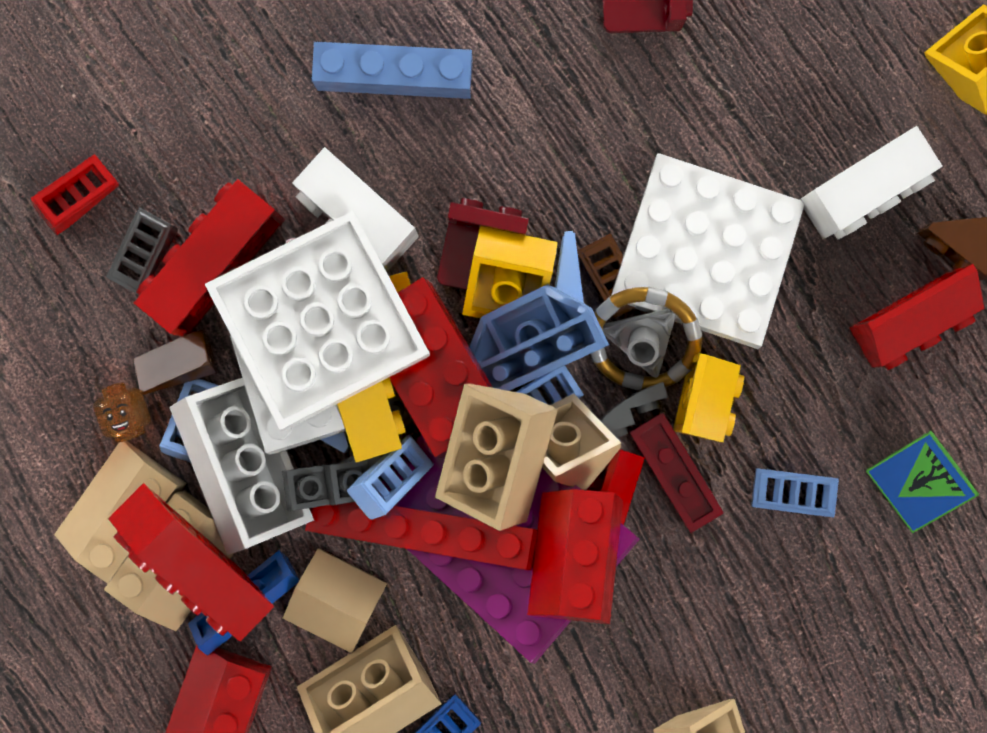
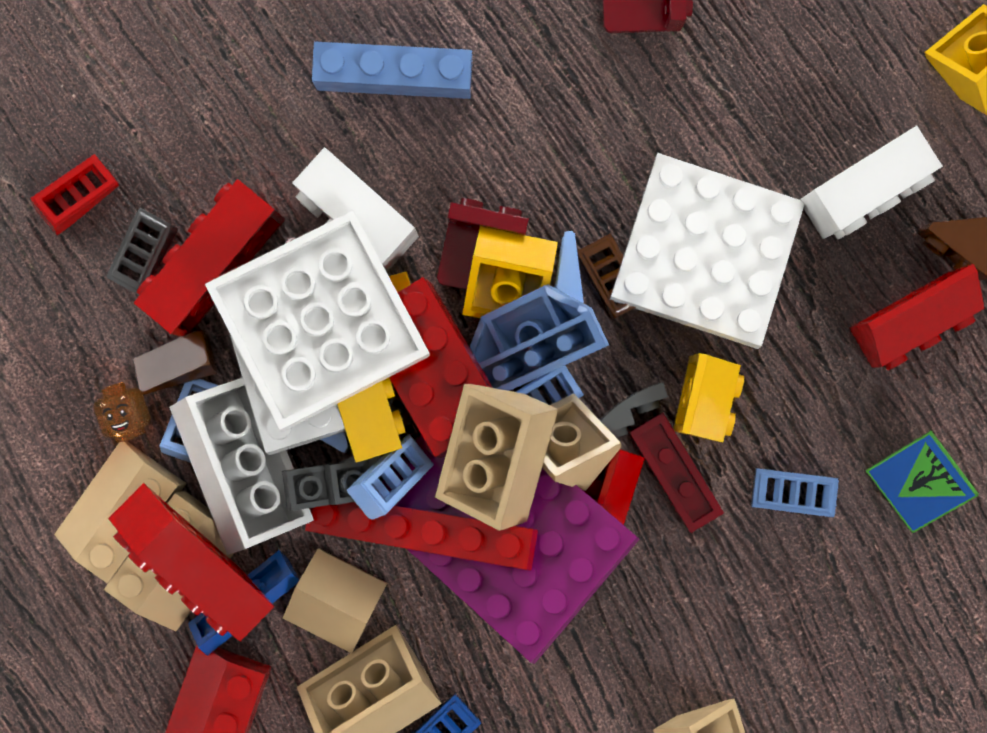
red slope [527,489,623,625] -> none
light grey piece [590,287,702,391] -> none

